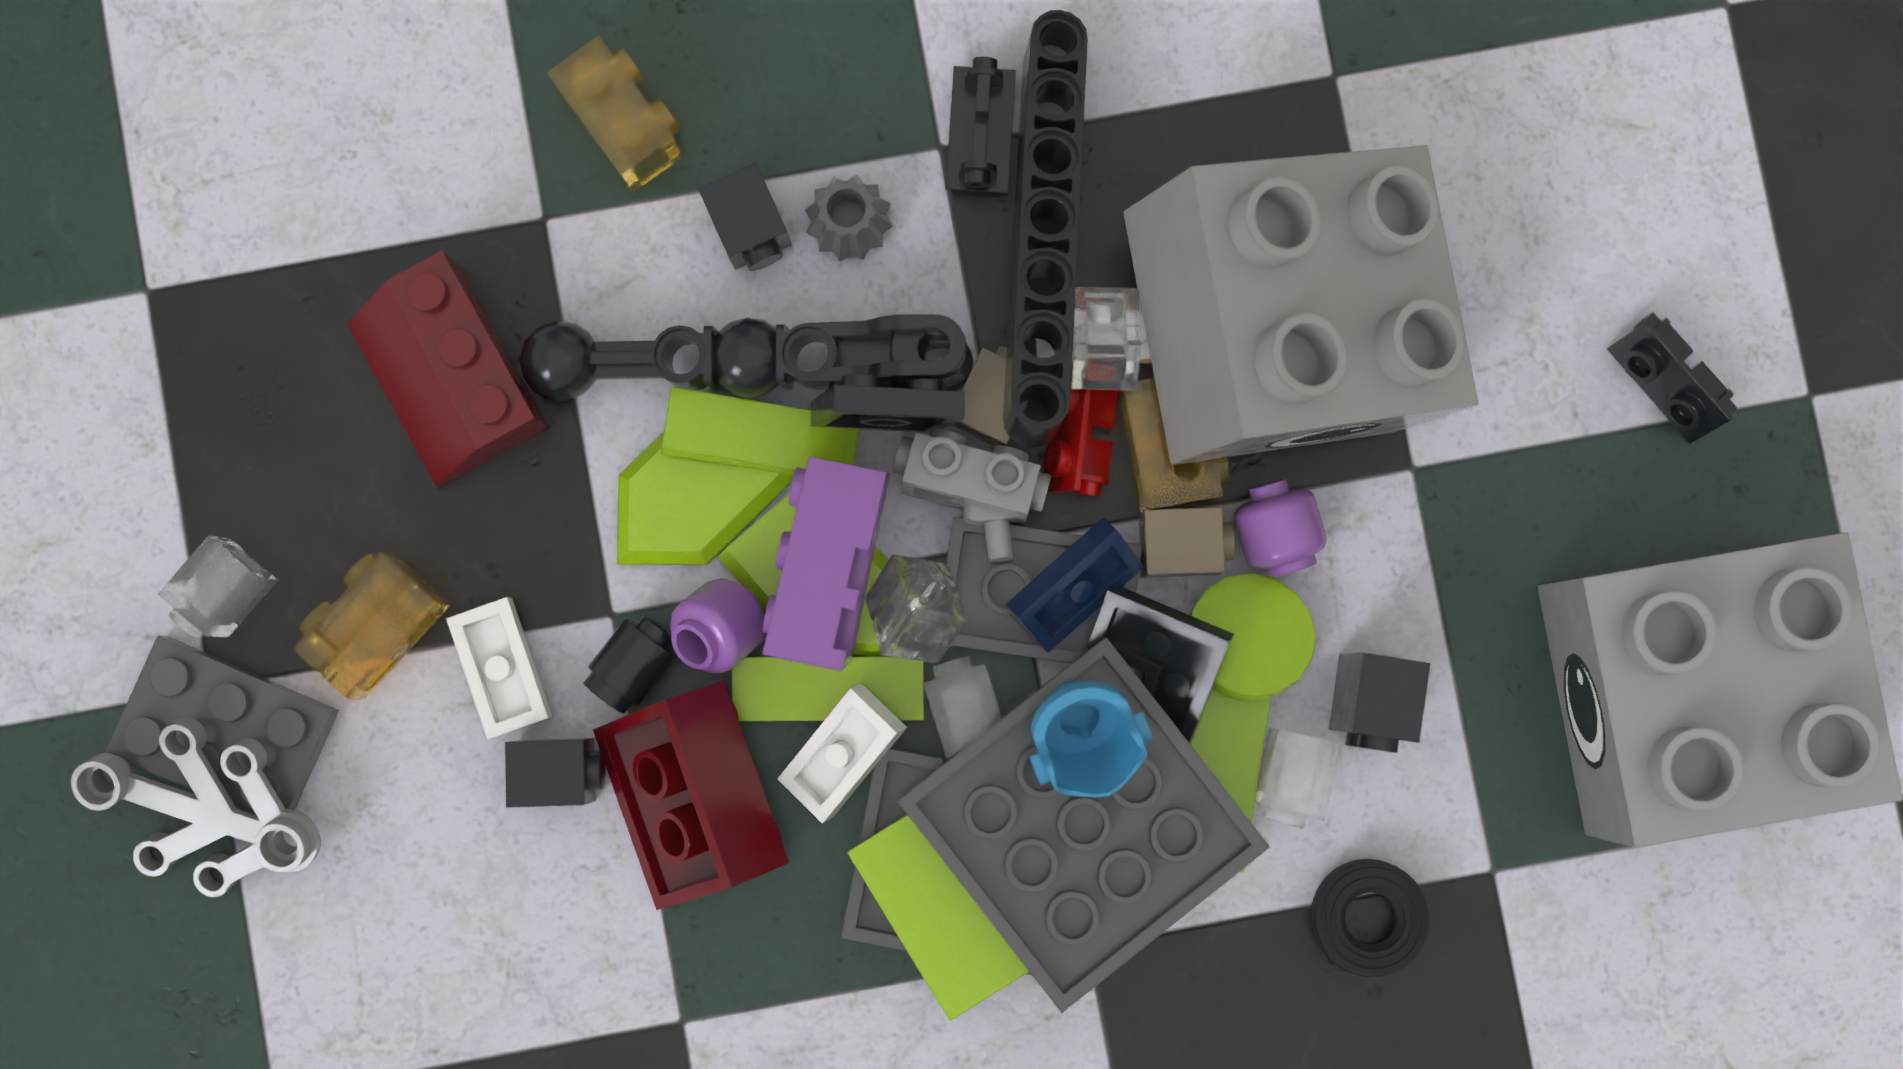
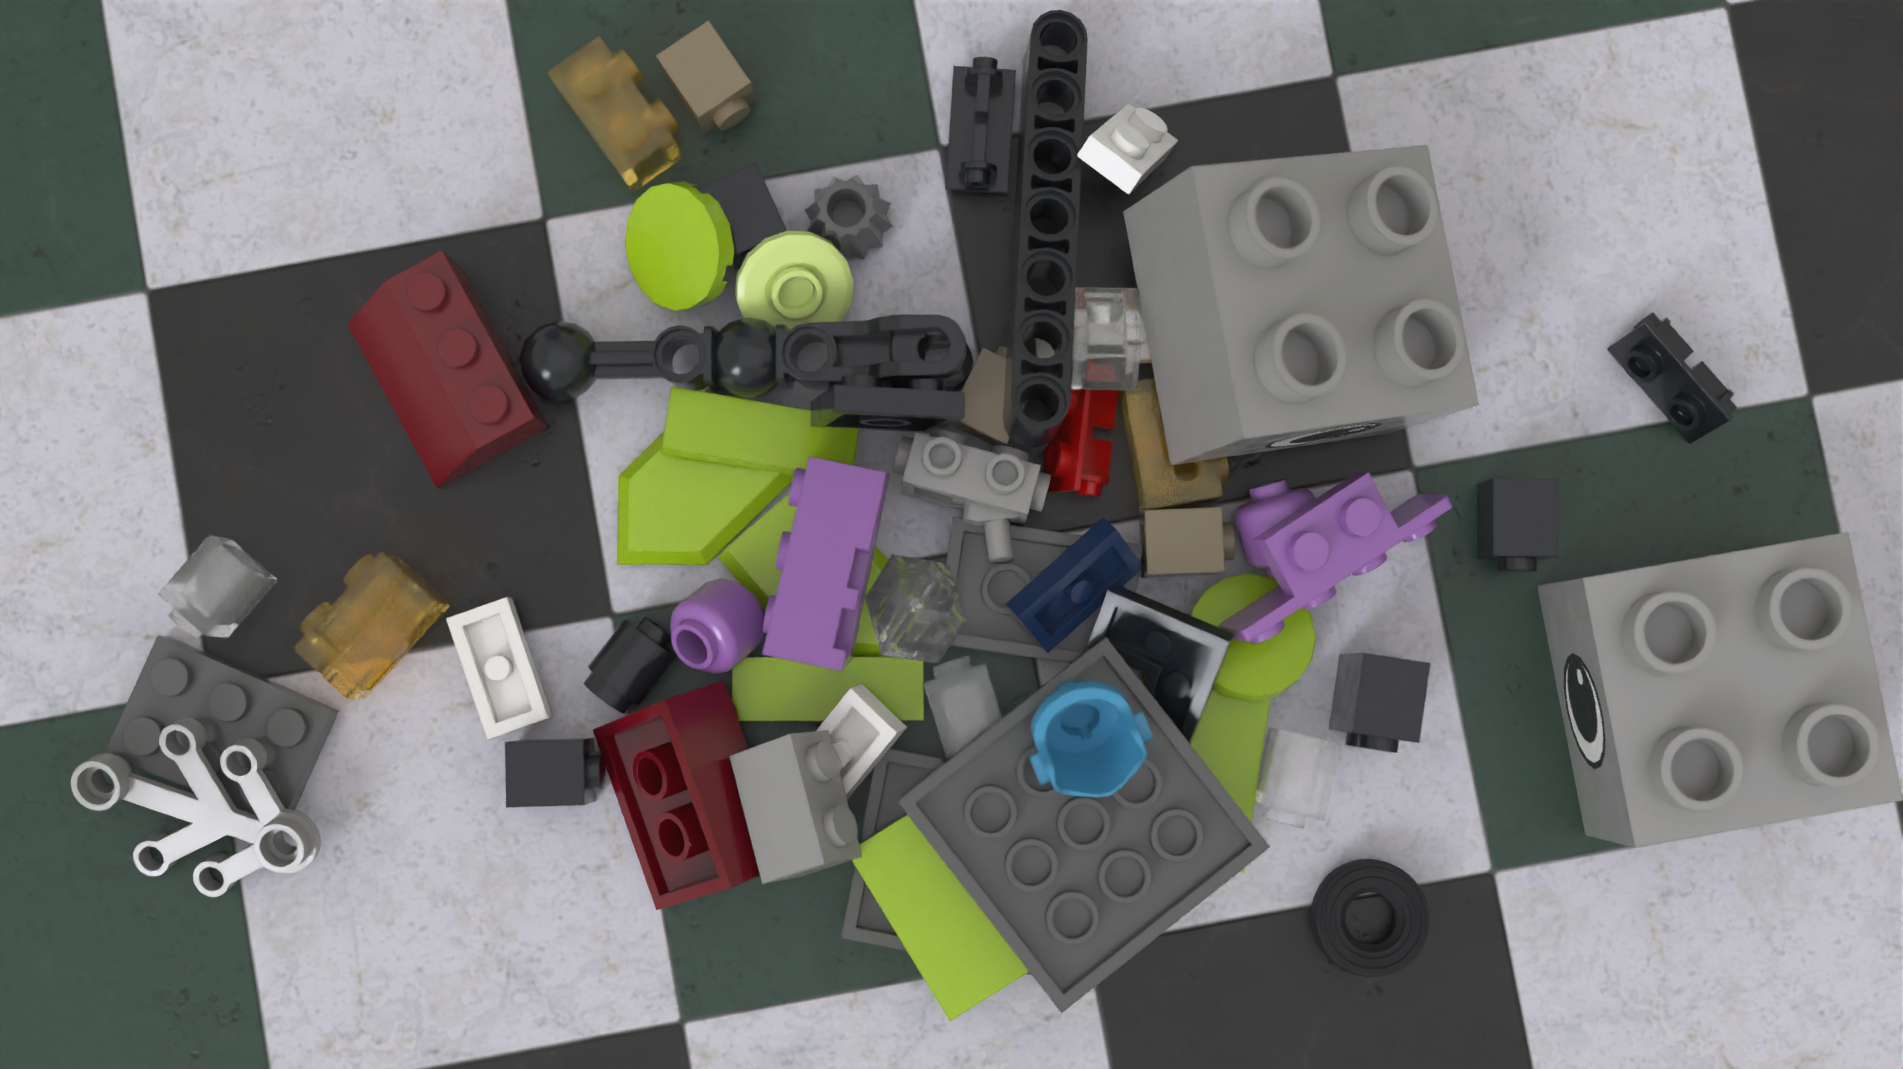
none -> lime tile [625,181,734,311]
none -> dark tan brick [656,20,757,134]
none -> light grey brick [729,730,862,884]
none -> yellowish green wheel [735,231,854,330]
none -> white plate [1077,103,1178,195]
none -> medium lavender bracket [1219,472,1453,644]
none -> black brick [1477,478,1558,572]

